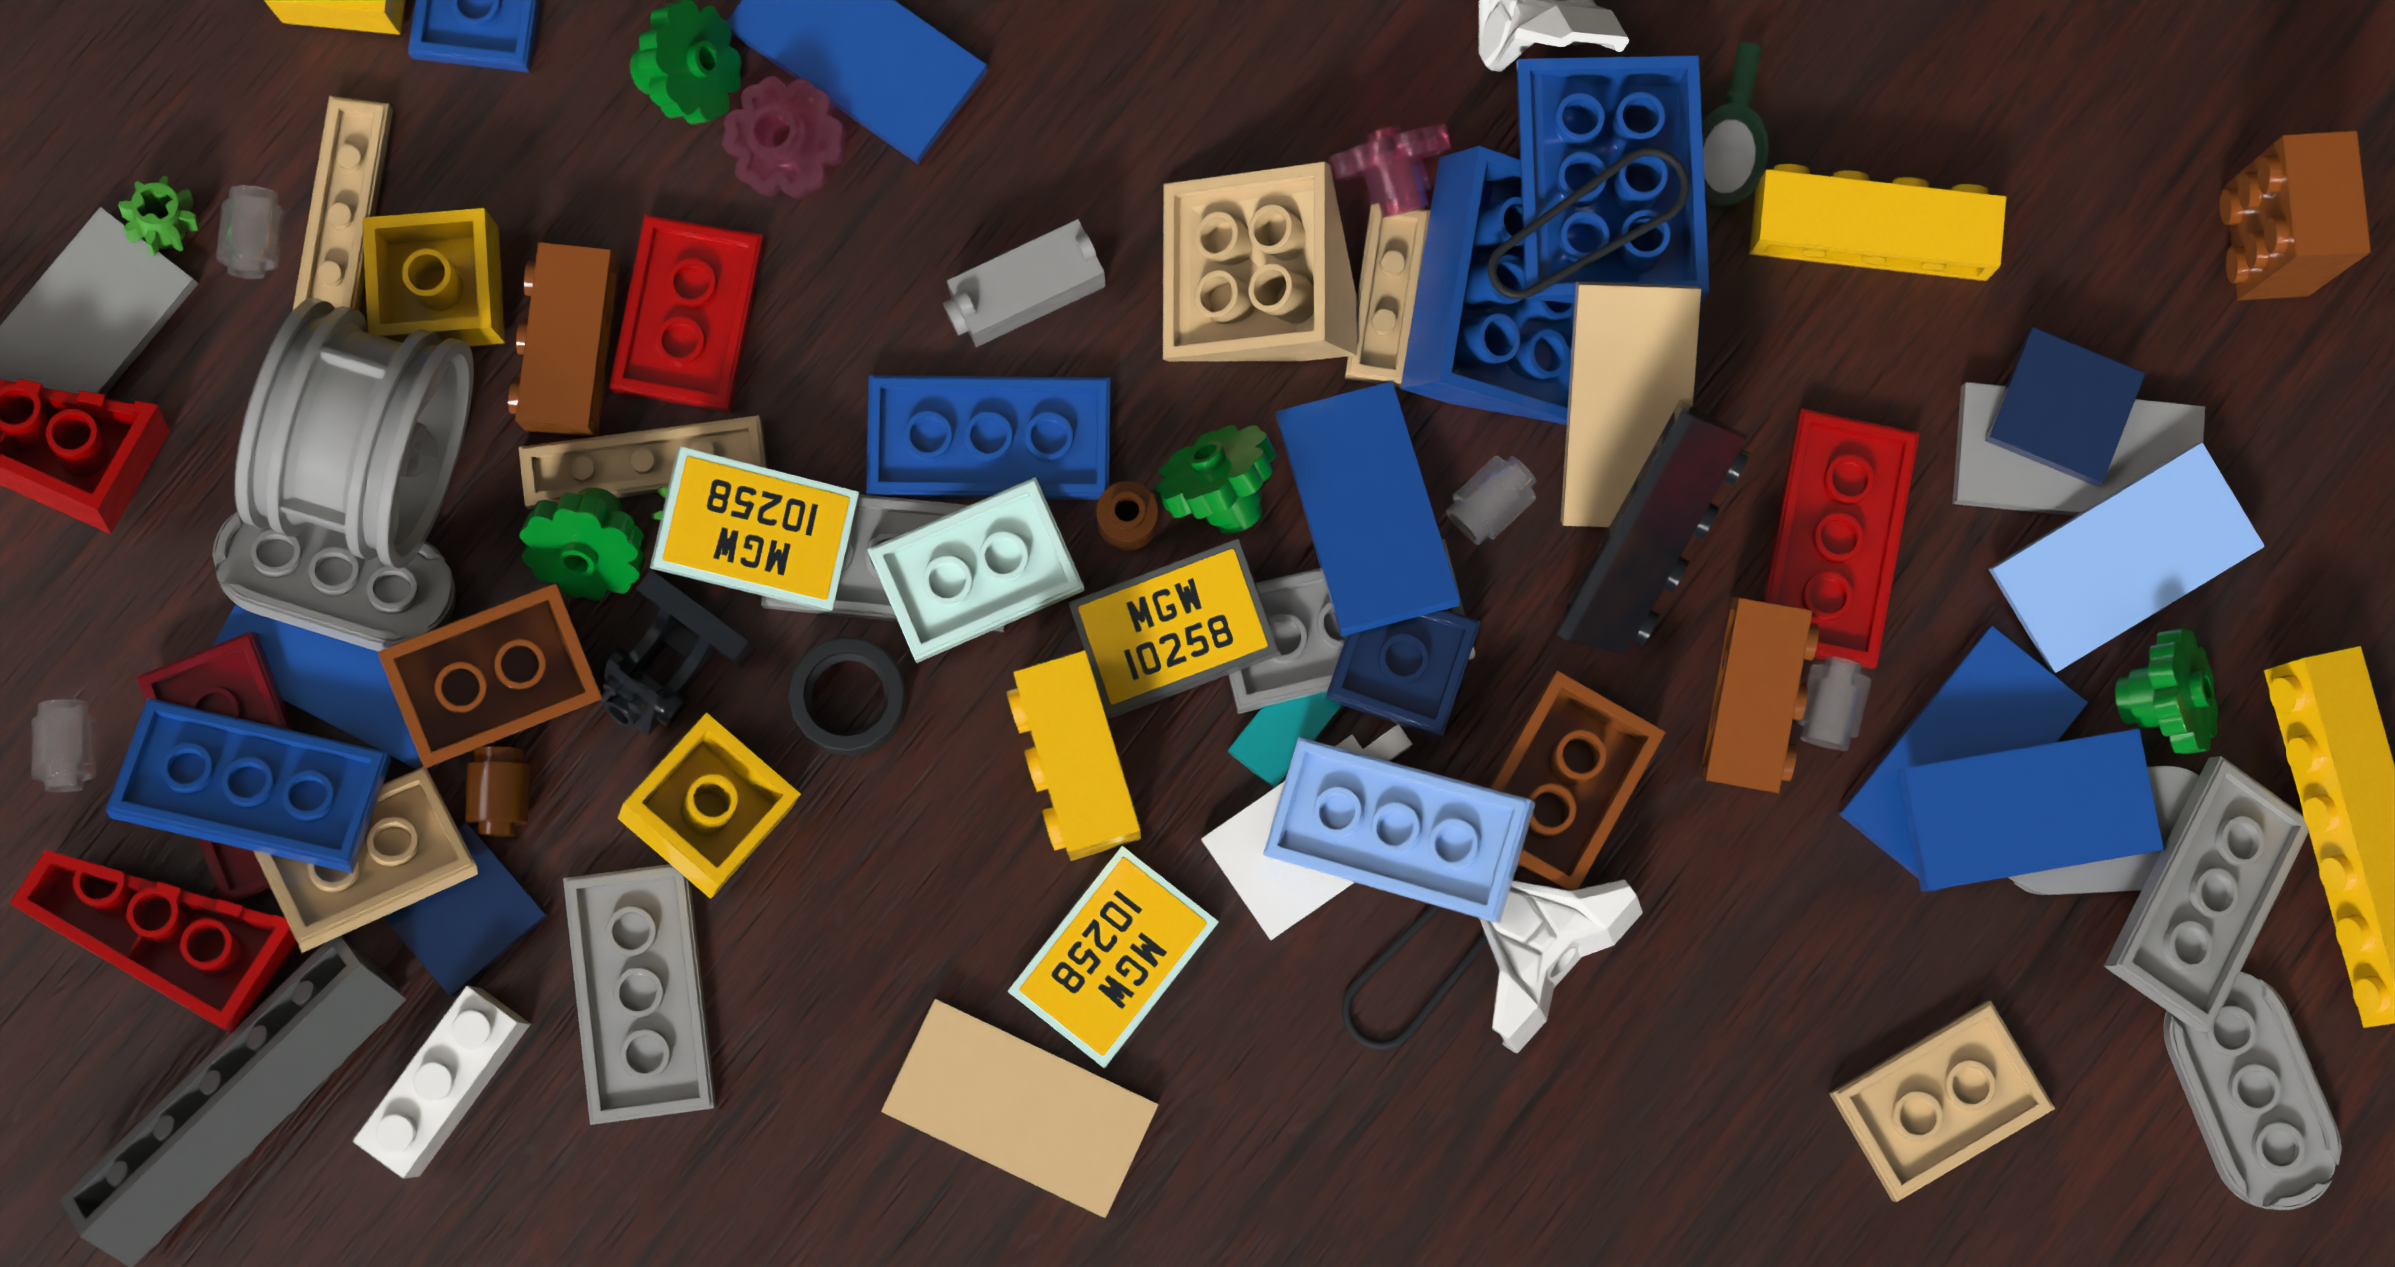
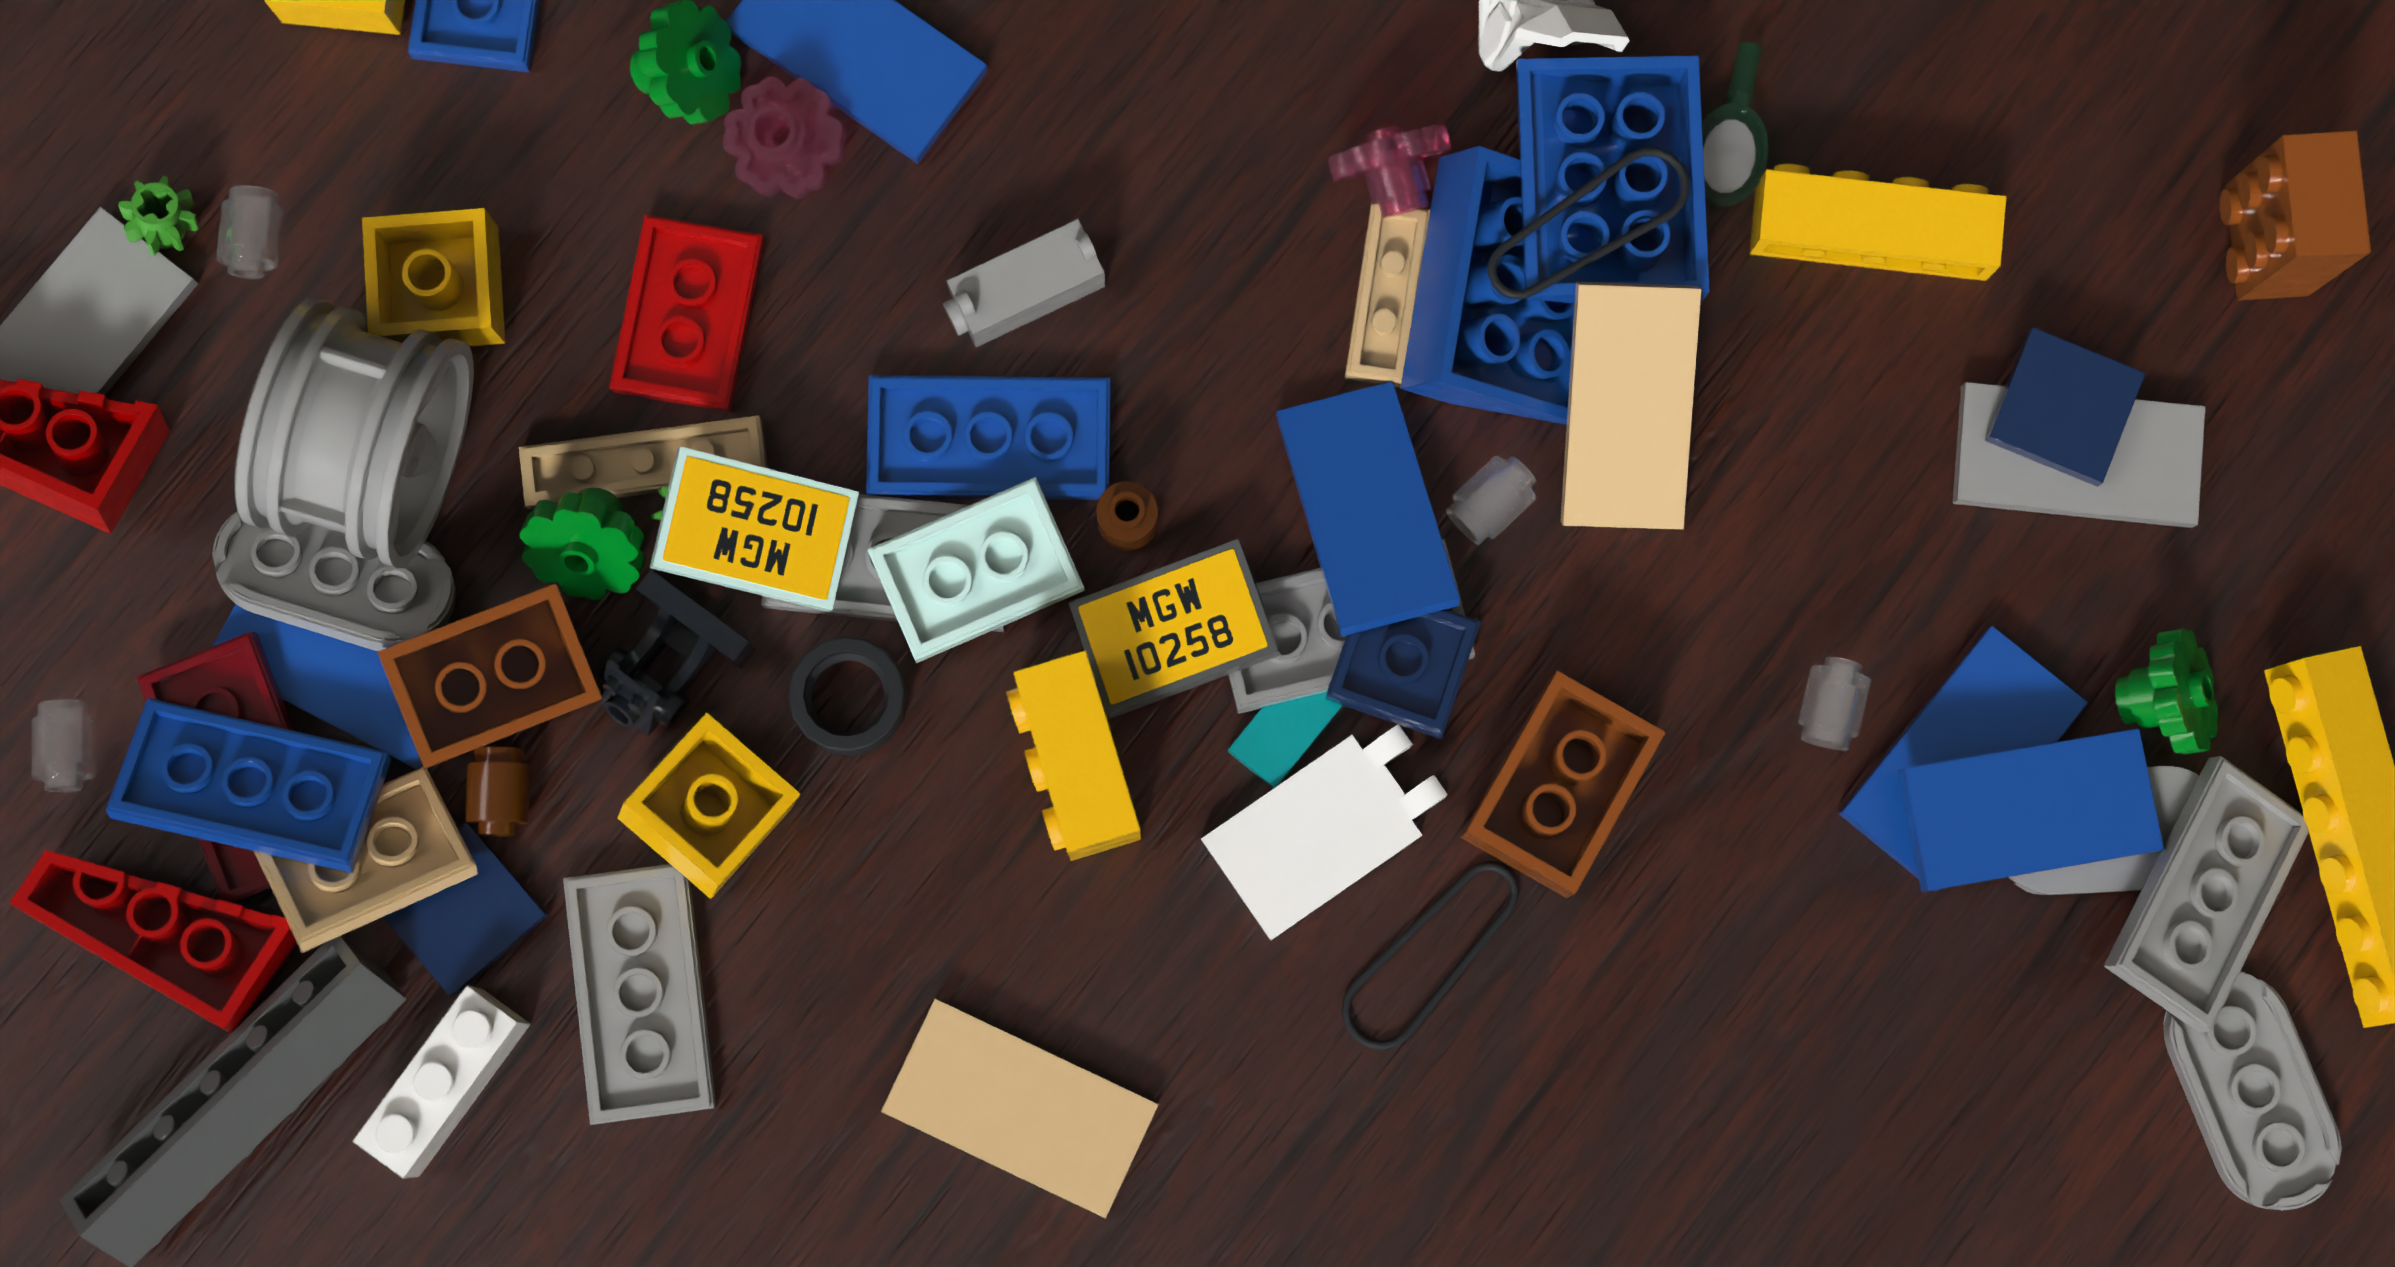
tan tile [293,96,393,311] -> none
dark orange brick [508,242,620,438] -> none
yellow tile [1007,846,1219,1068] -> none
green plant [1155,425,1276,534] -> none
tan slope [1163,162,1357,361] -> none
light blue tile [1263,737,1535,924] -> none
white piece [1479,880,1643,1053] -> none
black slope [1557,400,1750,655] -> none
dark orange brick [1699,597,1819,793] -> none
red tile [1762,408,1920,669] -> none
tan tile [1829,1001,2055,1202] -> none
light blue tile [1989,442,2265,673] -> none

